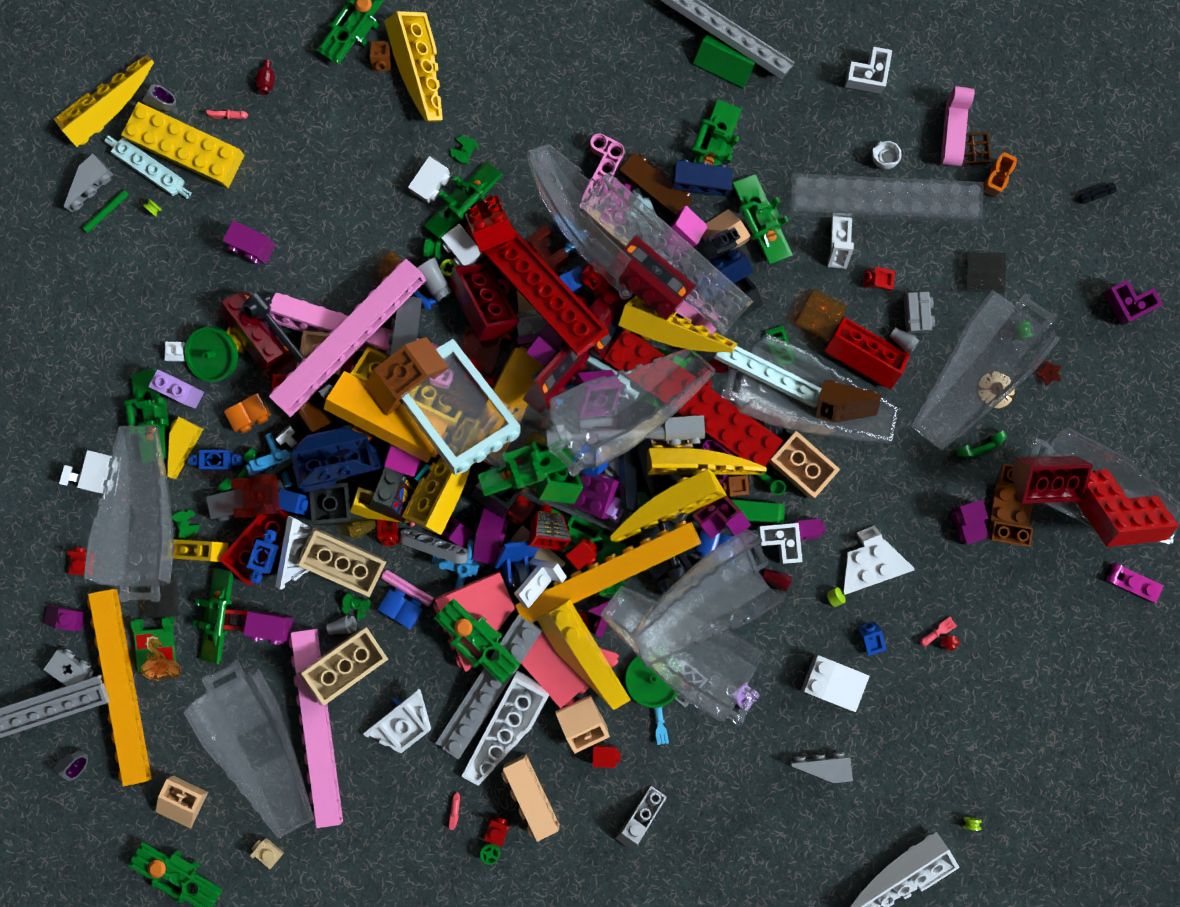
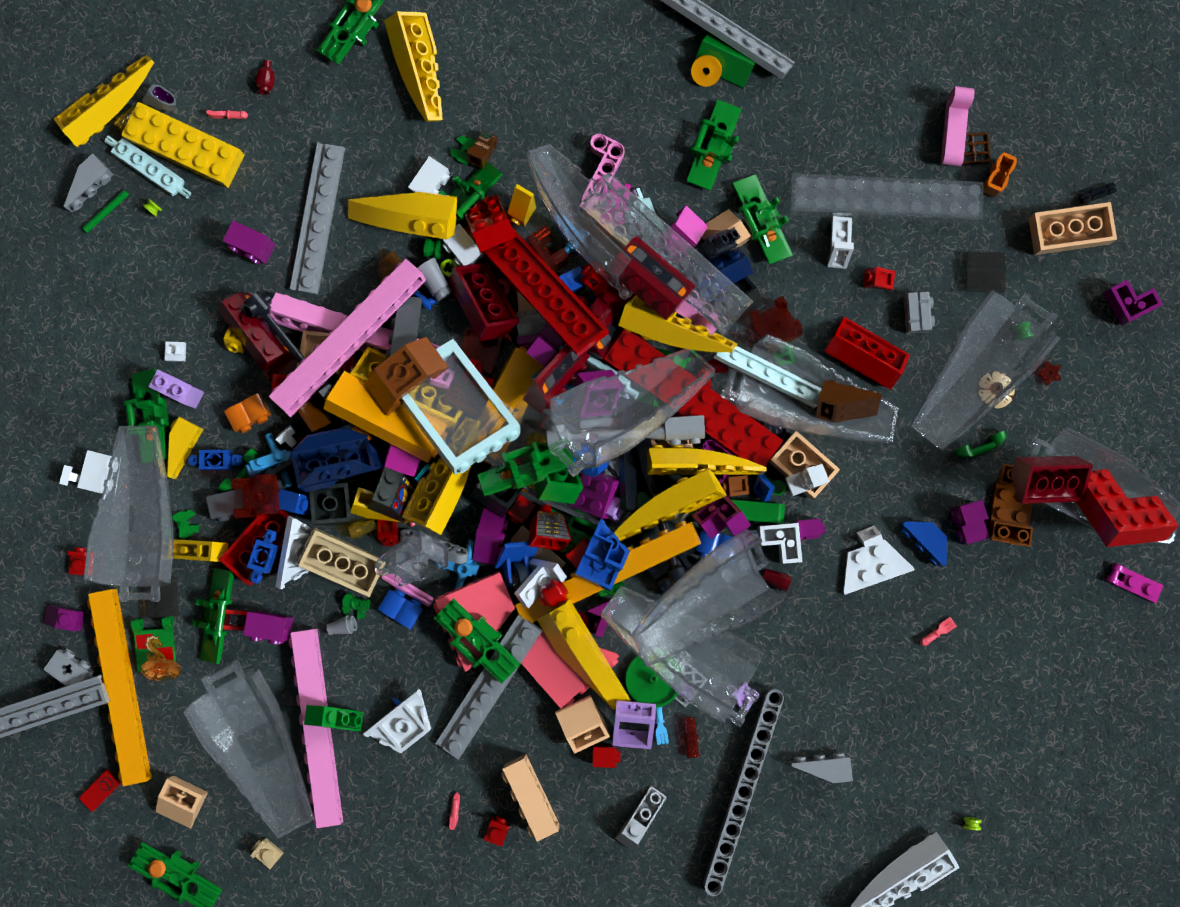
dark grey rock [53,751,88,782] -> none
green piece [185,326,238,382] -> none
tan brick [298,627,388,706] -> none
dark orange bracket [370,41,391,71] -> none
magenta slope [442,516,475,548] -> none
white wedge [461,671,549,786] -> none
green wheel [480,842,500,865] -> none
reddish brown brick [619,152,693,220] -> none
dark blue brick [671,160,733,197] -> none
clear orange slope [795,288,848,341] -> none
white slope [801,654,869,712] -> none
lime piece [827,587,846,607] -> none
white brick [845,47,892,94] -> none
blue bracket [858,622,887,656] -> none
white hair [872,141,902,169] -> none
light grey cone [890,328,920,353] -> none
red plate [940,636,960,651] -> none
none -> red tile [79,769,122,812]
none -> clear yellow cone [113,105,135,132]
none -> light grey plate [290,143,345,295]
none -> green slope [304,705,363,732]
none -> yellow wedge [348,191,457,240]
none -> clear brick [374,531,448,587]
none -> reddish brown leg [467,131,498,169]
none -> yellow slope [508,184,536,227]
none -> red head [538,579,569,609]
none -> blue slope [574,519,630,591]
none -> lavender window [612,701,656,749]
none -> clear red pin [683,717,700,758]
none -> light orange piece [691,55,722,87]
none -> light grey beam [703,688,784,896]
none -> clear red panel [749,296,802,353]
none -> blue tile [752,474,775,502]
none -> white bracket [785,464,829,496]
none -> blue slope [900,522,947,567]
none -> light nougat brick [1028,202,1117,255]

